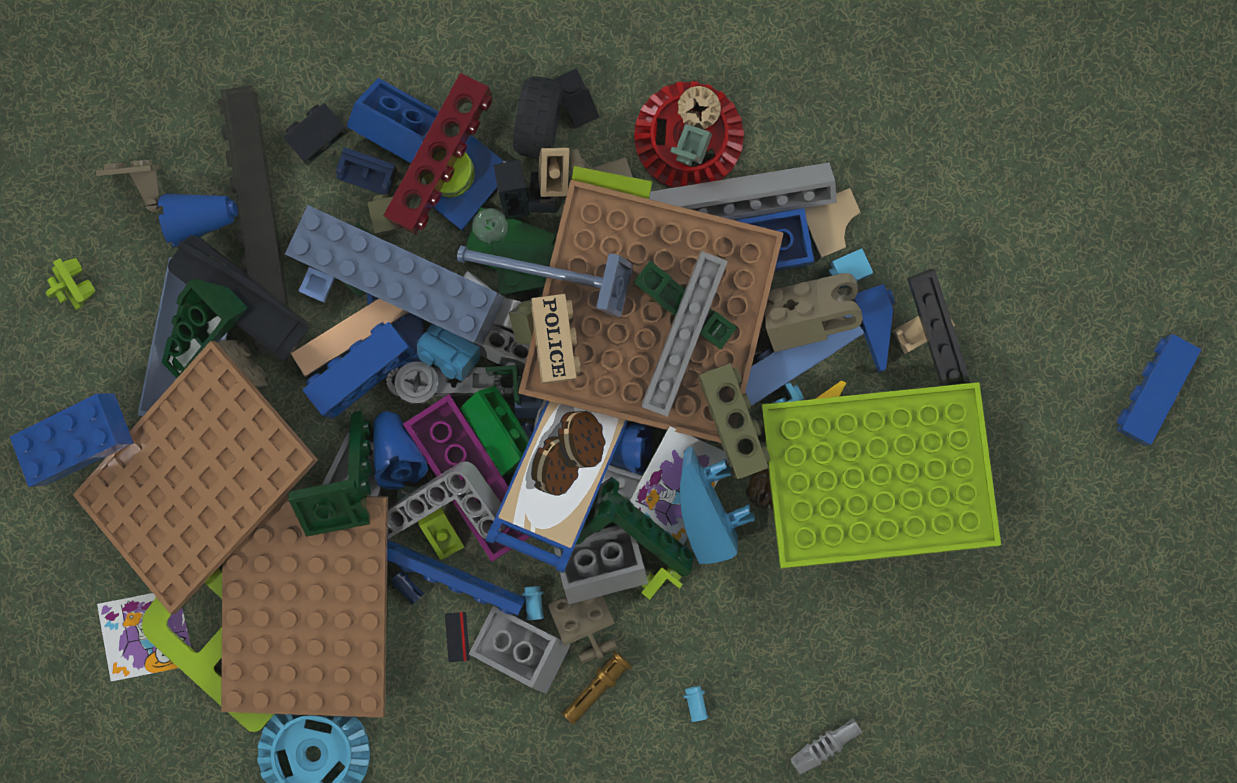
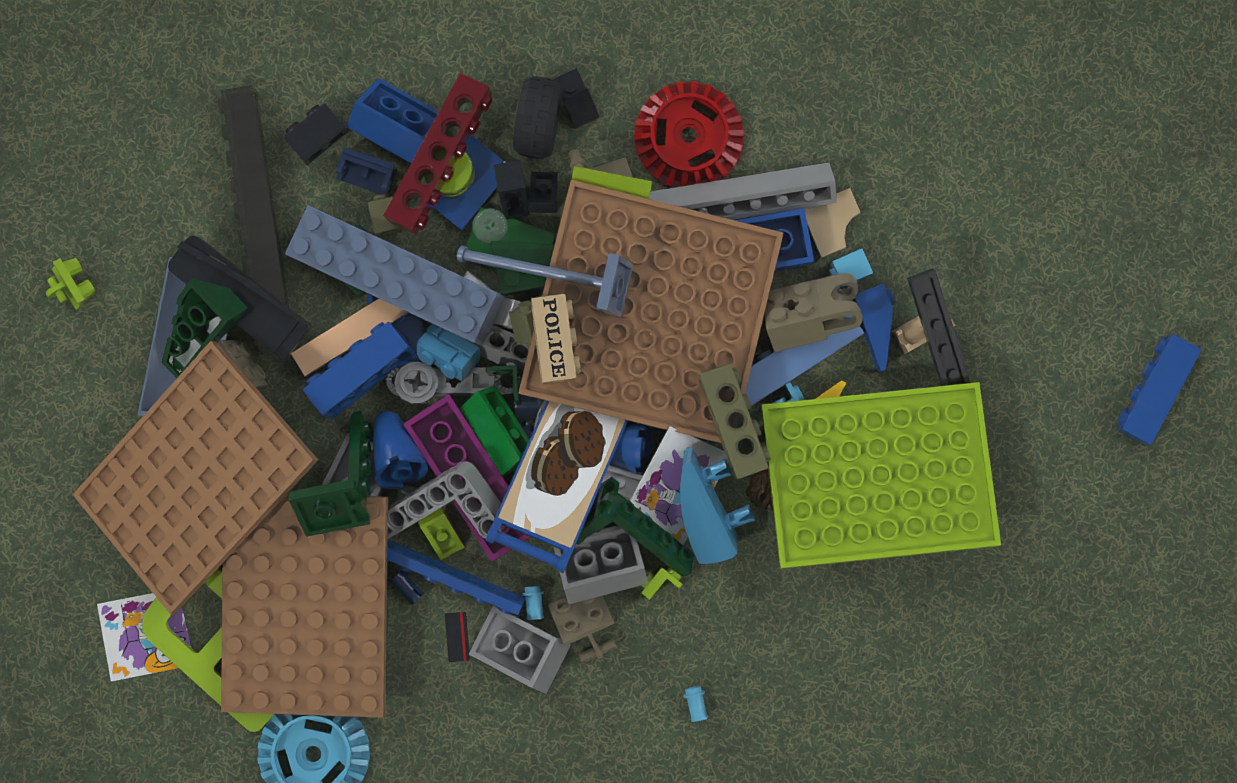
blue brick [10,393,134,487] -> none
dark tan plate [96,159,163,212] -> none
blue cone [158,193,238,248] -> none
light blue plate [299,267,335,303] -> none
tan slope [538,148,569,197] -> none
pearl gold pin [562,651,632,725] -> none
dark green slope [633,260,737,350] -> none
light grey plate [641,251,728,417] -> none
sand green bracket [670,124,712,166] -> none
tan gear [678,86,721,129] -> none
light grey hinge [790,718,862,774] -> none

